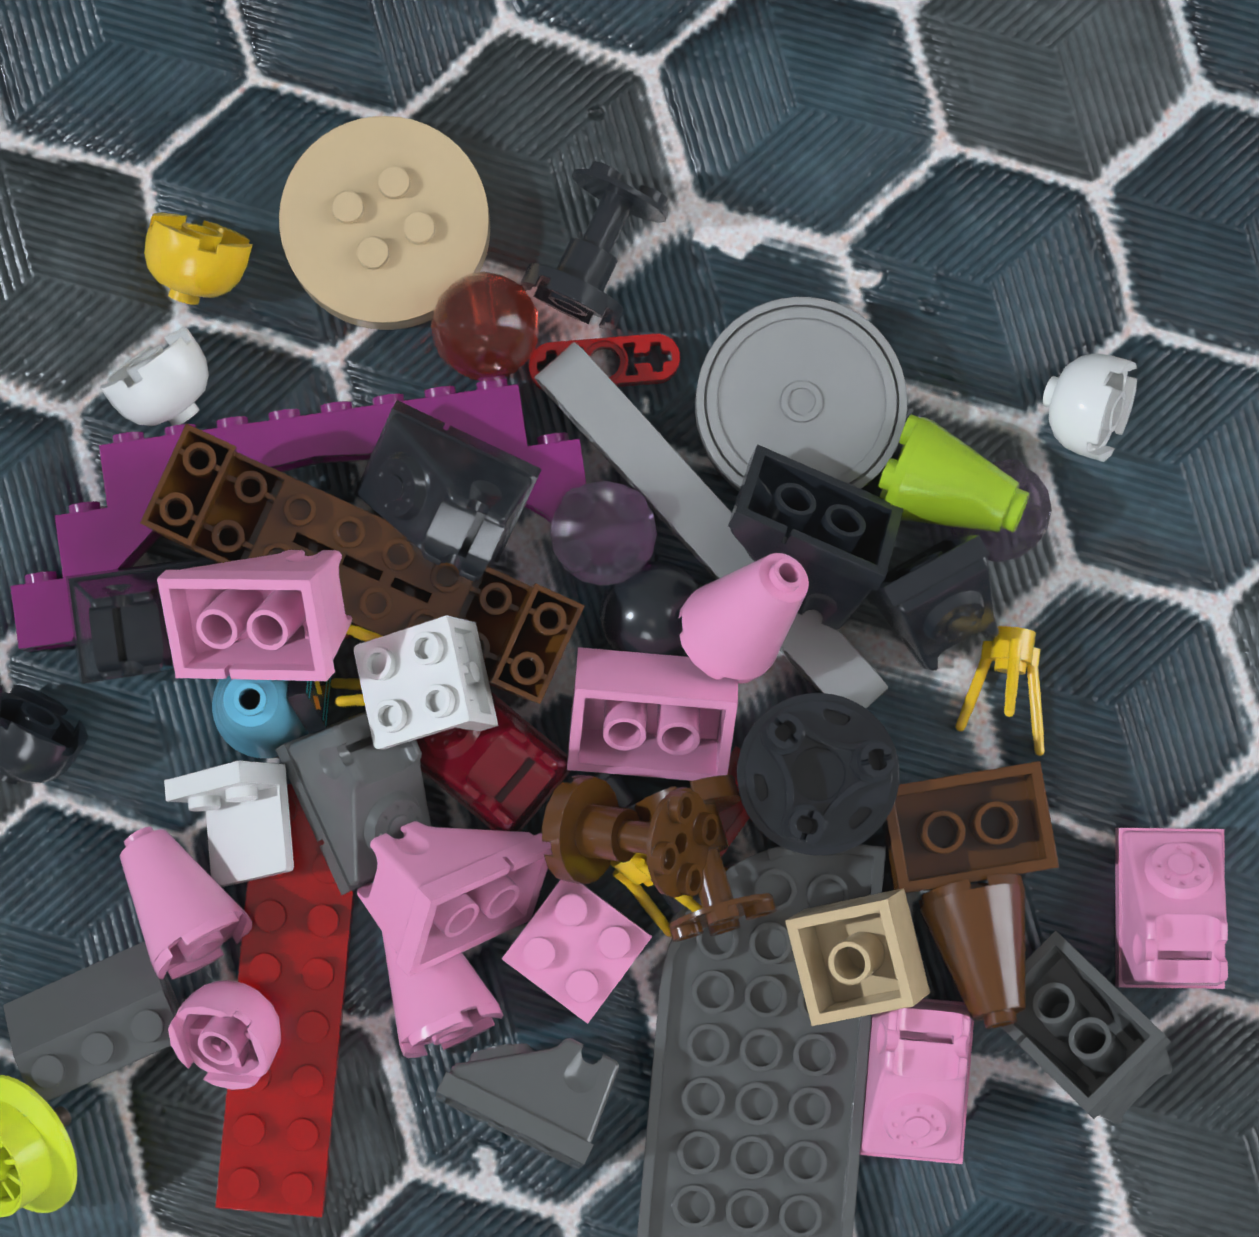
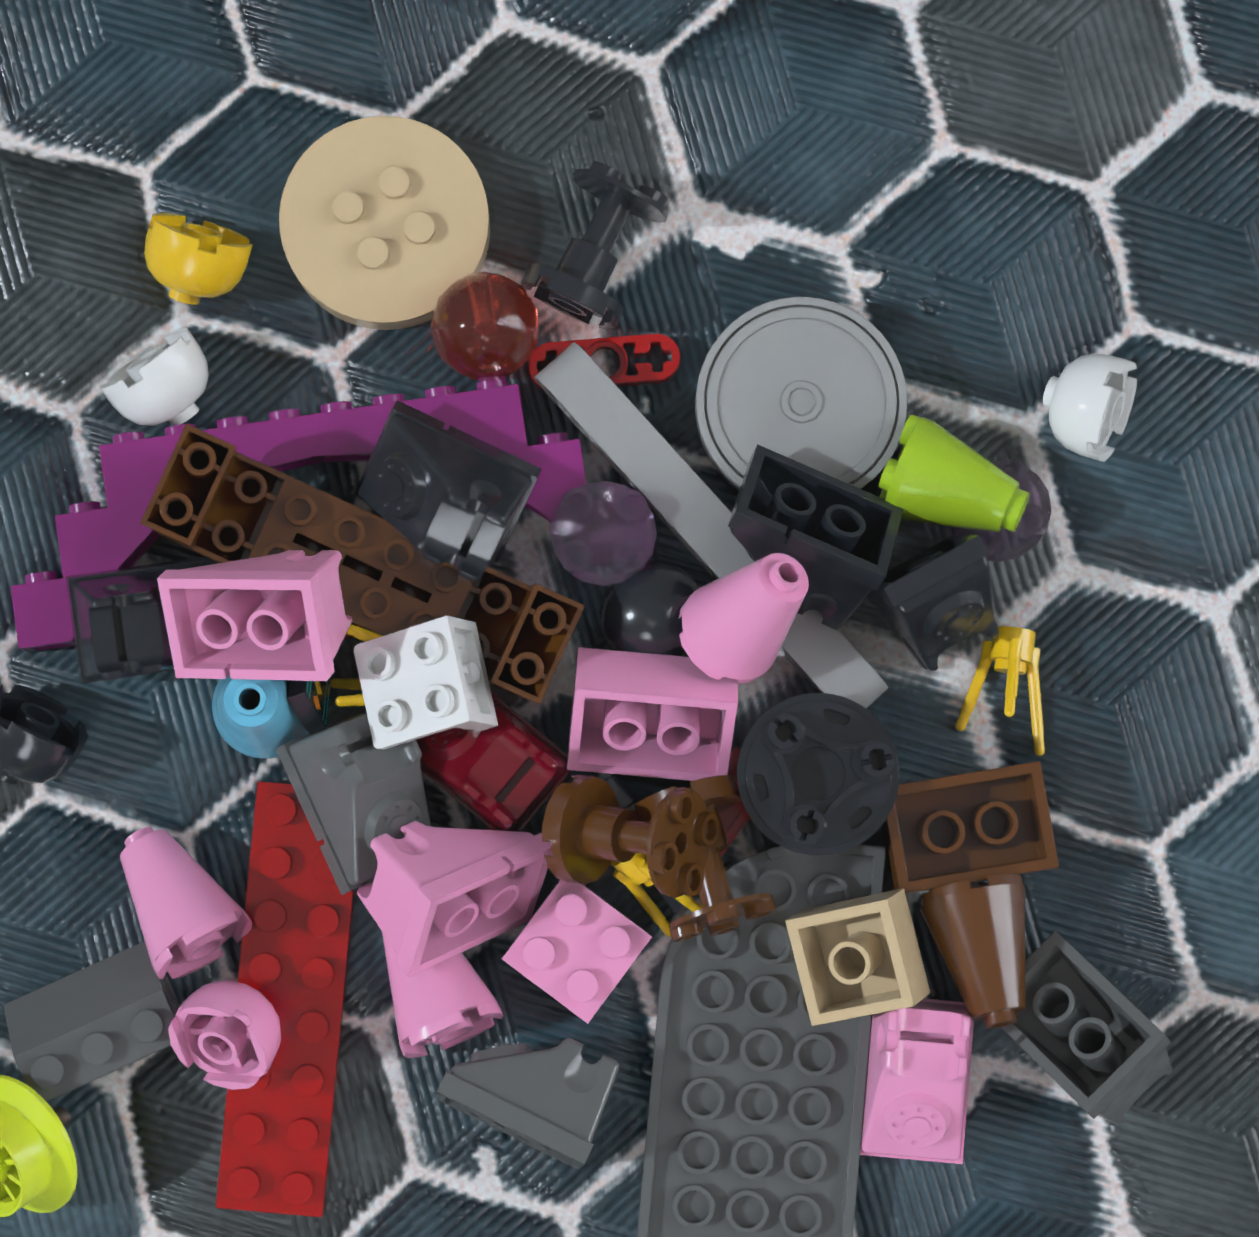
white bracket [164,761,294,887] -> none
bright pink piece [1115,828,1228,989] -> none

